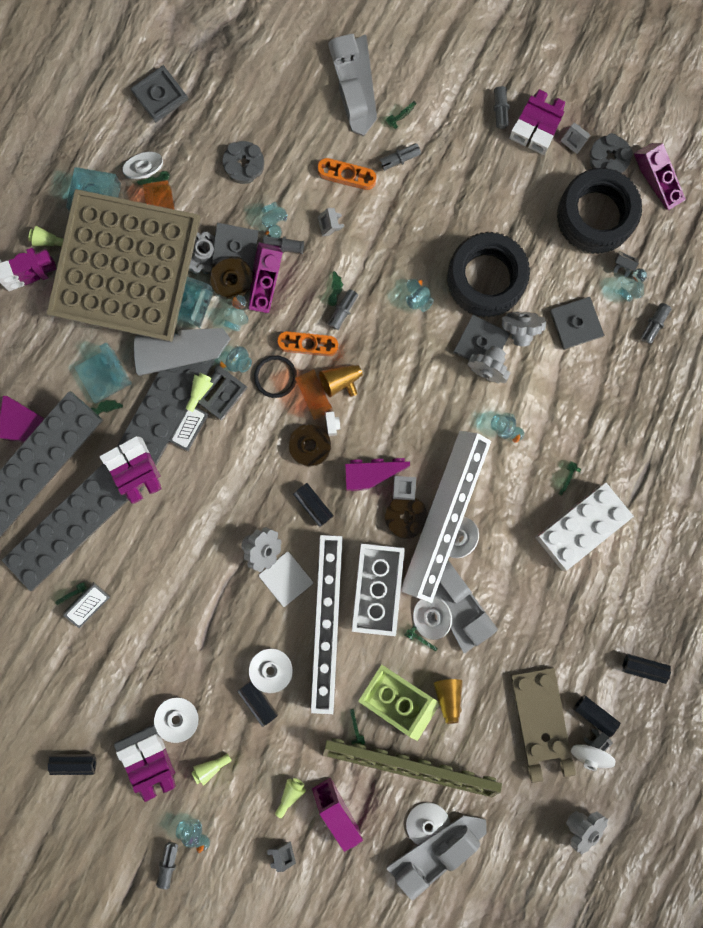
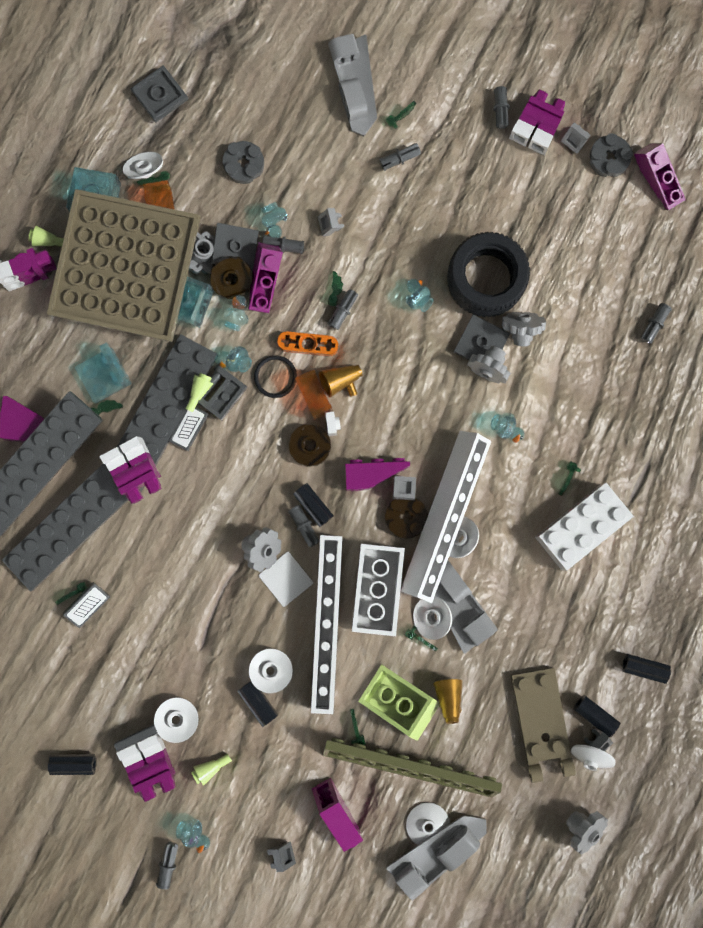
light grey panel [134,328,231,376] -> none
yellowish green cone [275,778,306,818] -> none
orange beam [318,158,376,190] -> none
dark grey plate [549,297,605,350] -> none
black tyre [557,168,642,254] -> none
dark grey tile [614,251,639,278] -> none
clear light blue animal [617,268,647,303] -> none
none -> dark grey axle [288,505,319,547]

